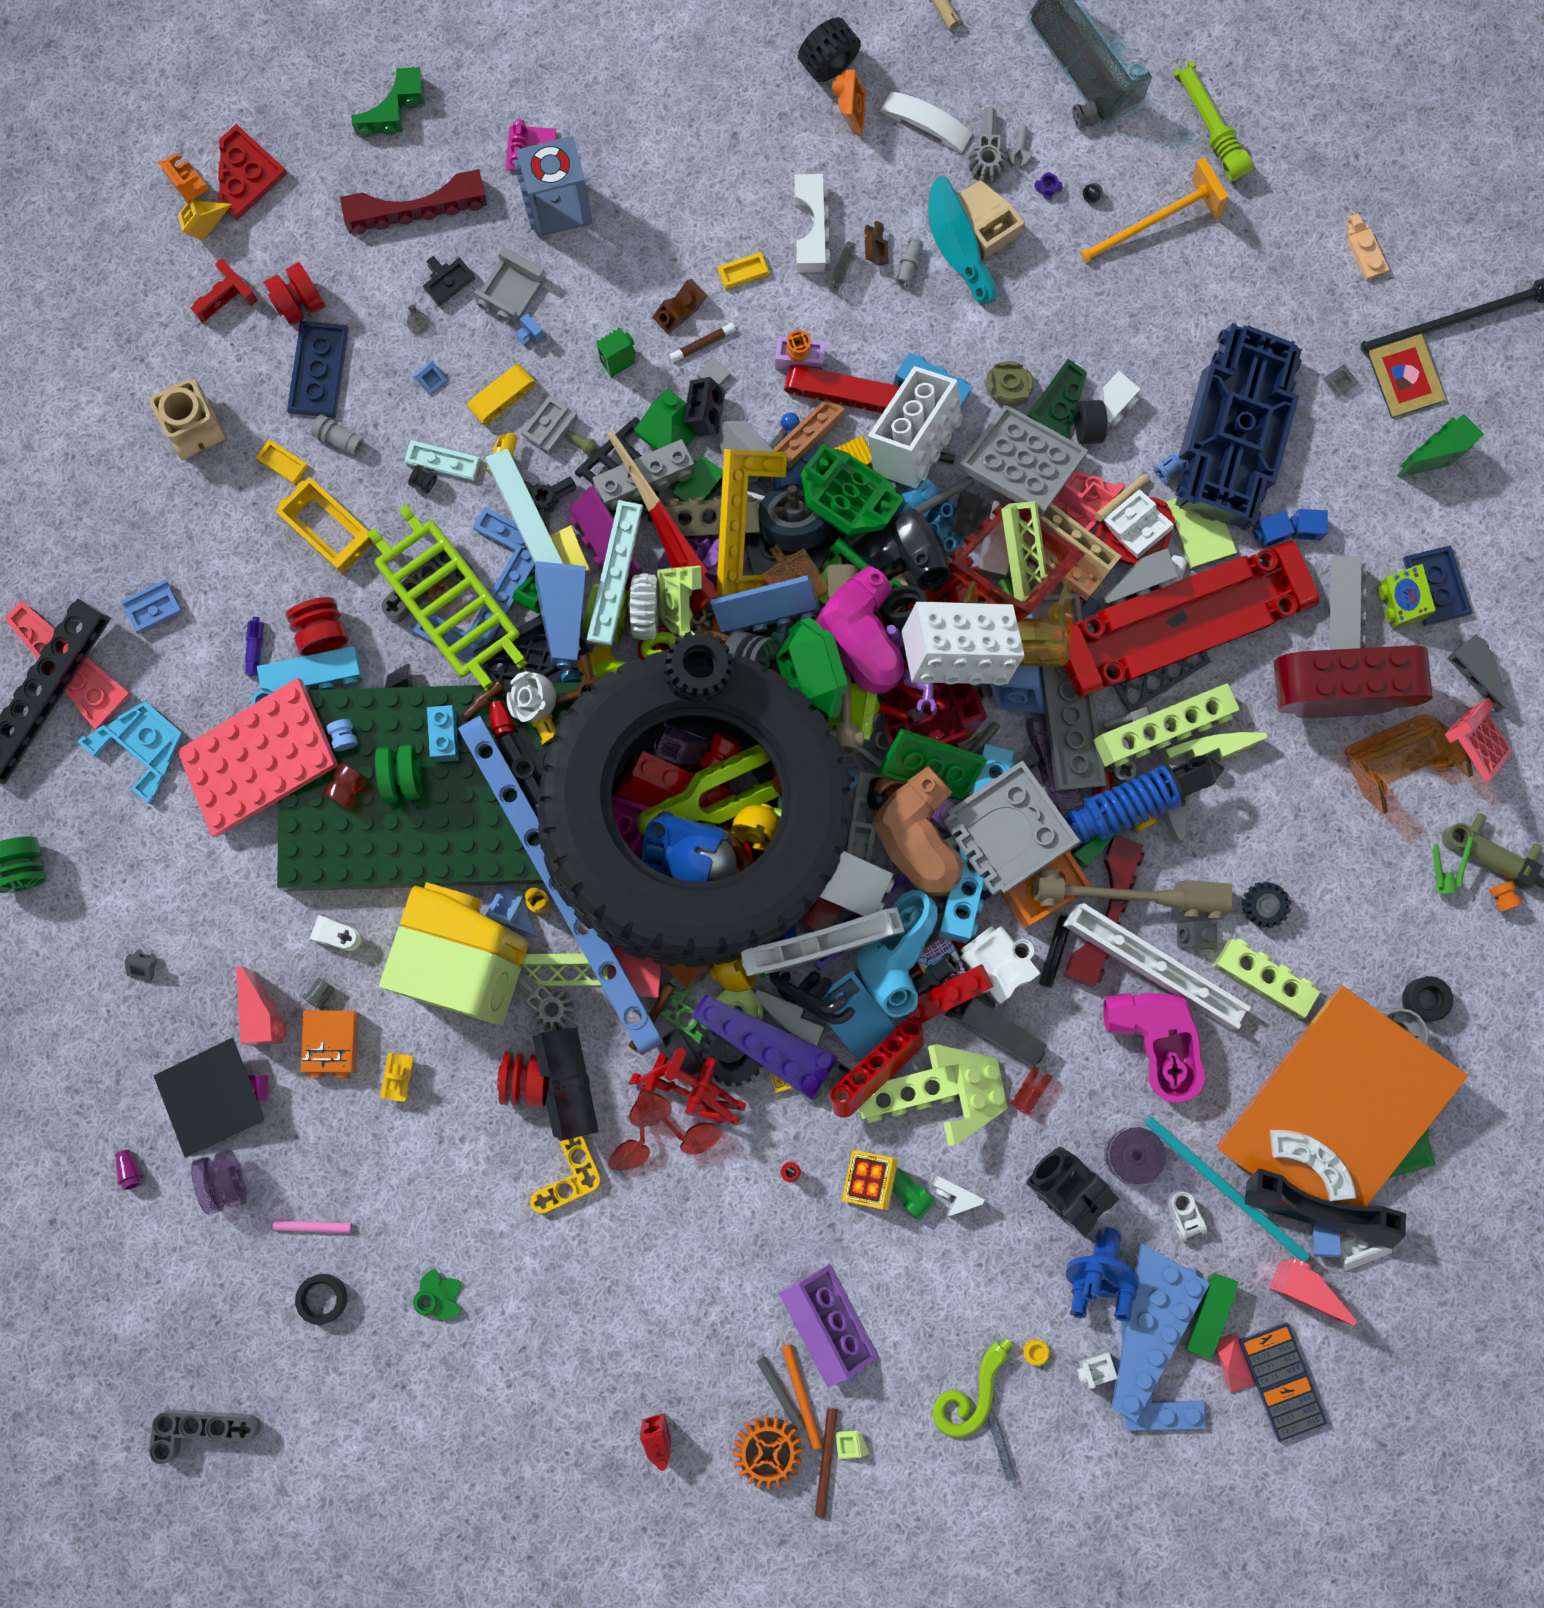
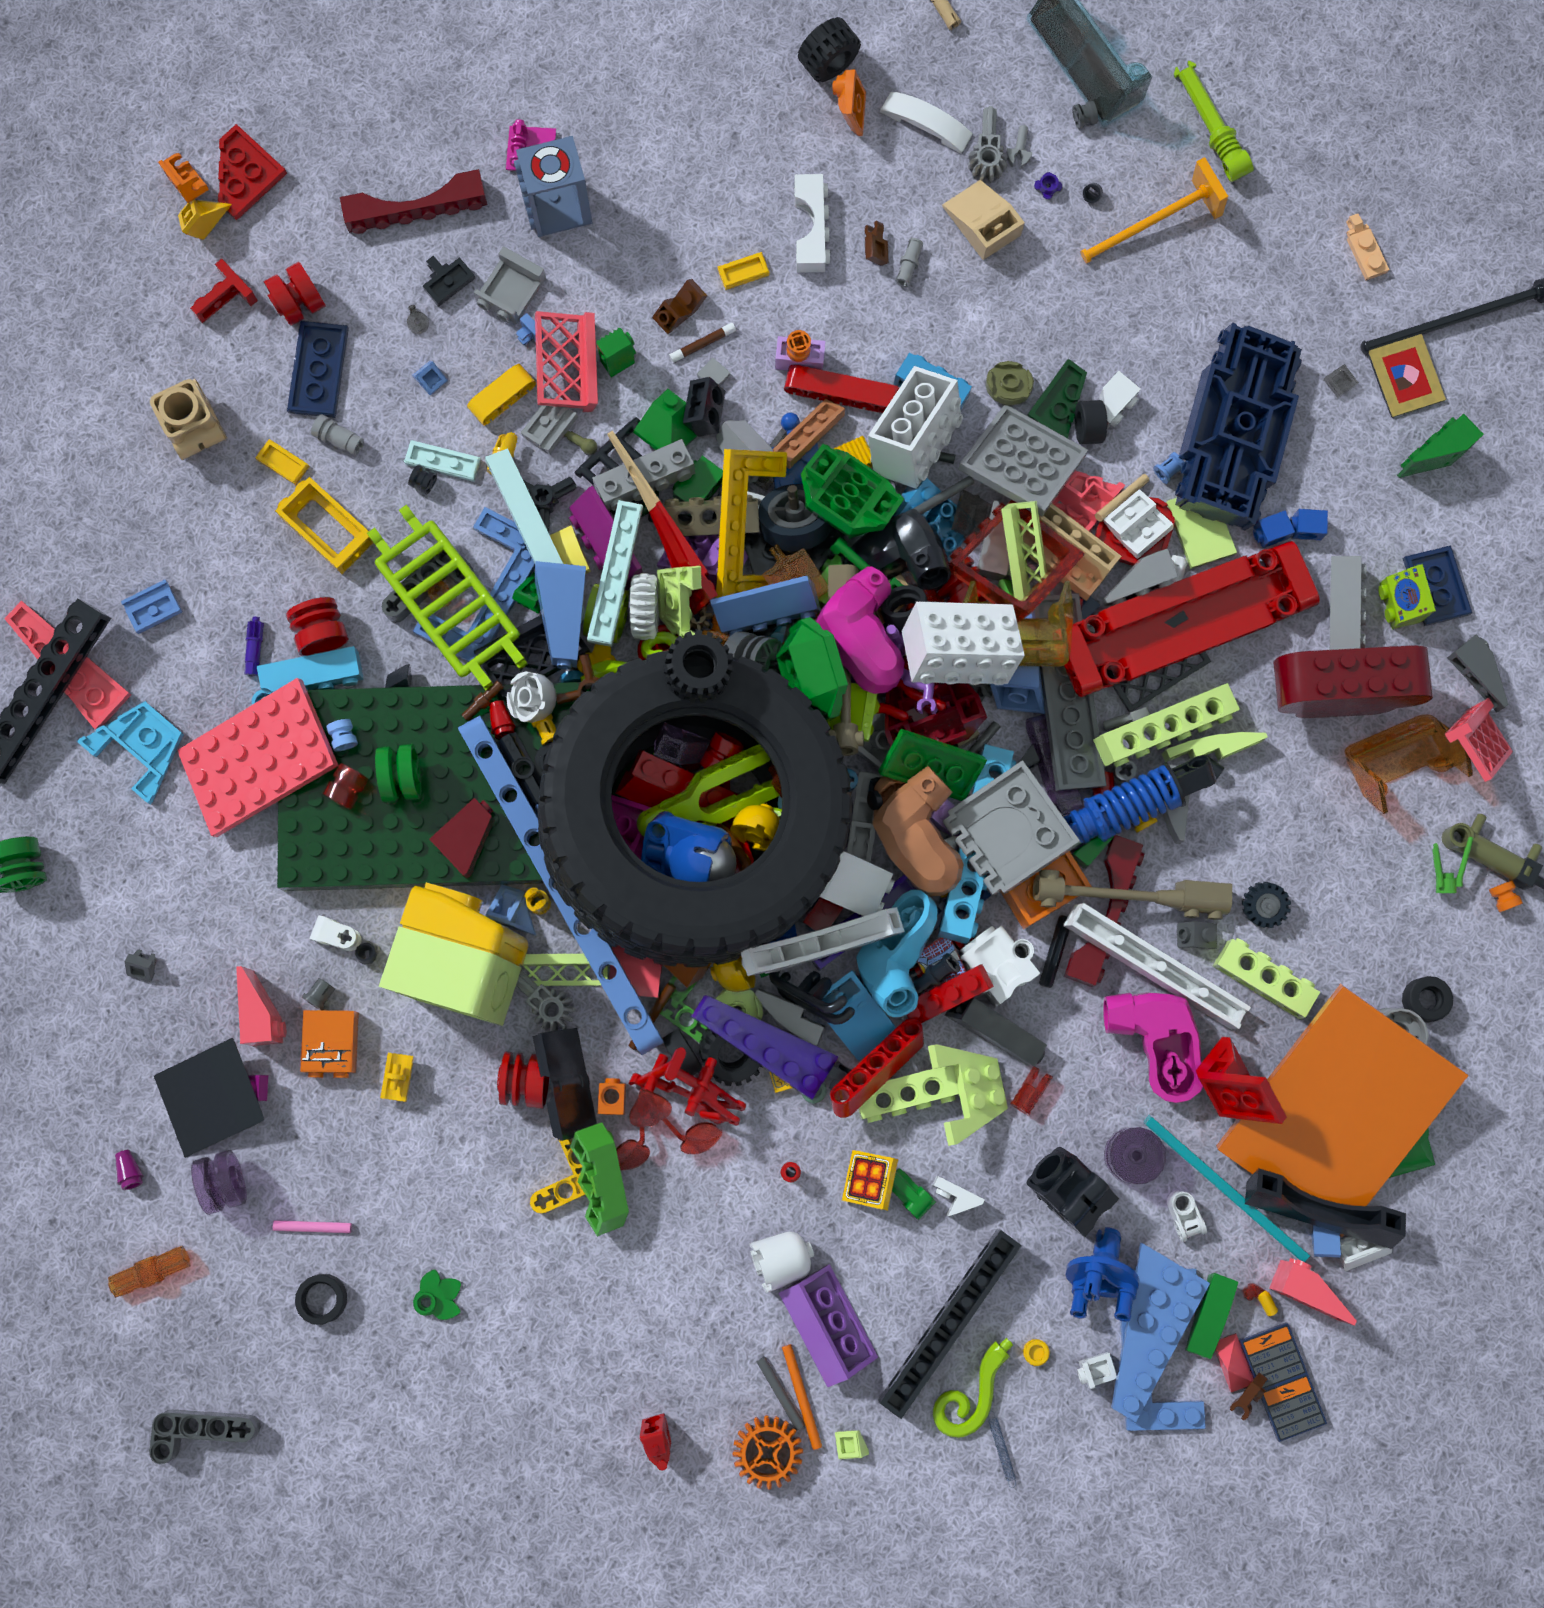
green arch [351,67,425,137] -> none
medium azure brick [427,705,460,762] -> none
copper bar [815,1408,838,1518] -> none
clear smoke tile [829,241,856,294] -> none
teal plant [928,175,998,304] -> none
white tile [1270,1130,1356,1201] -> none
none -> clear orange piece [108,1246,191,1298]
none -> black hinge [355,943,377,965]
none -> dark red slope [429,798,495,879]
none -> coral fence [535,311,598,412]
none -> bright green brick [570,1122,629,1237]
none -> orange brick [598,1078,626,1115]
none -> white cylinder [749,1231,814,1293]
none -> black brick [878,1229,1022,1419]
none -> red bracket [1196,1037,1287,1124]
none -> reddish brown plate [1230,1372,1267,1421]
none -> arm [1242,1283,1278,1316]

